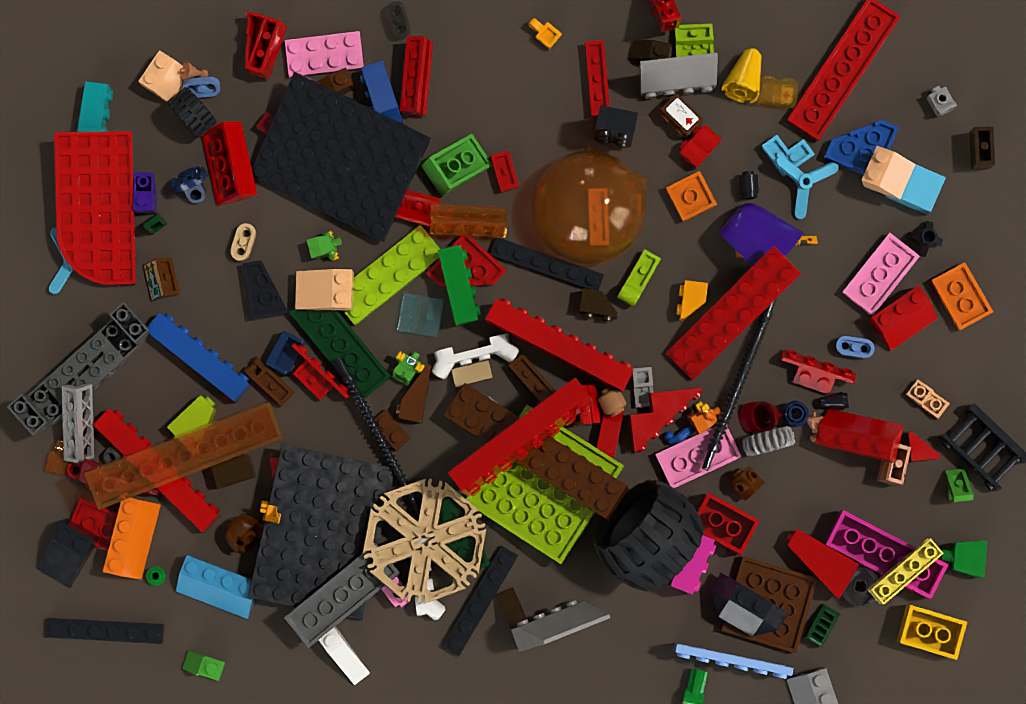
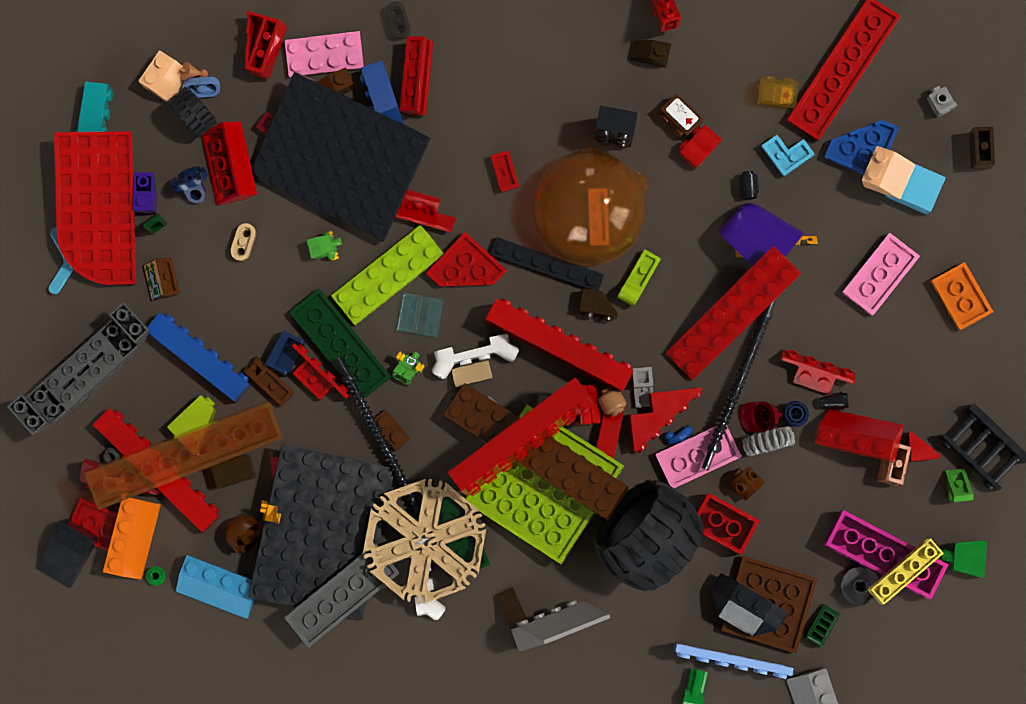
clear orange plate [45,440,69,475] -> none
black plate [46,618,164,644] -> none
light grey fence [62,383,94,464] -> none
red plate [67,462,83,480] -> none
bright green slope [182,650,226,681] -> none
black wing [242,260,289,320] -> none
light nougat slope [295,269,354,311] -> none
white slope [319,626,370,685] -> none
bright pink brick [381,577,408,608] -> none
reddish brown slope [396,364,432,423] -> none
bright green slope [421,134,493,197] -> none
clear orange brick [429,204,508,238] -> none
green brick [438,245,481,326] -> none
black plate [442,546,518,656] -> none
reddish brown plate [508,353,556,403] -> none
light orange plate [529,18,562,49] -> none
red plate [585,40,610,117] -> none
light grey slope [637,53,718,99] -> none
orange plate [665,171,717,222] -> none
dark pink brick [668,535,716,595] -> none
lime slope [675,24,714,57] -> none
light orange slope [676,280,708,321] -> none
orange piece [686,401,721,434] -> none
yellow cone [722,48,762,103] -> none
medium azure piece [775,156,838,219] -> none
red slope [786,529,859,600] -> none
nougat piece [807,411,824,443] -> none
medium blue plate [835,336,875,359] -> none
red slope [868,285,938,351] -> none
yellow brick [896,604,967,660] -> none
light nougat slope [906,380,950,420] -> none
black rock [907,221,943,257] -> none

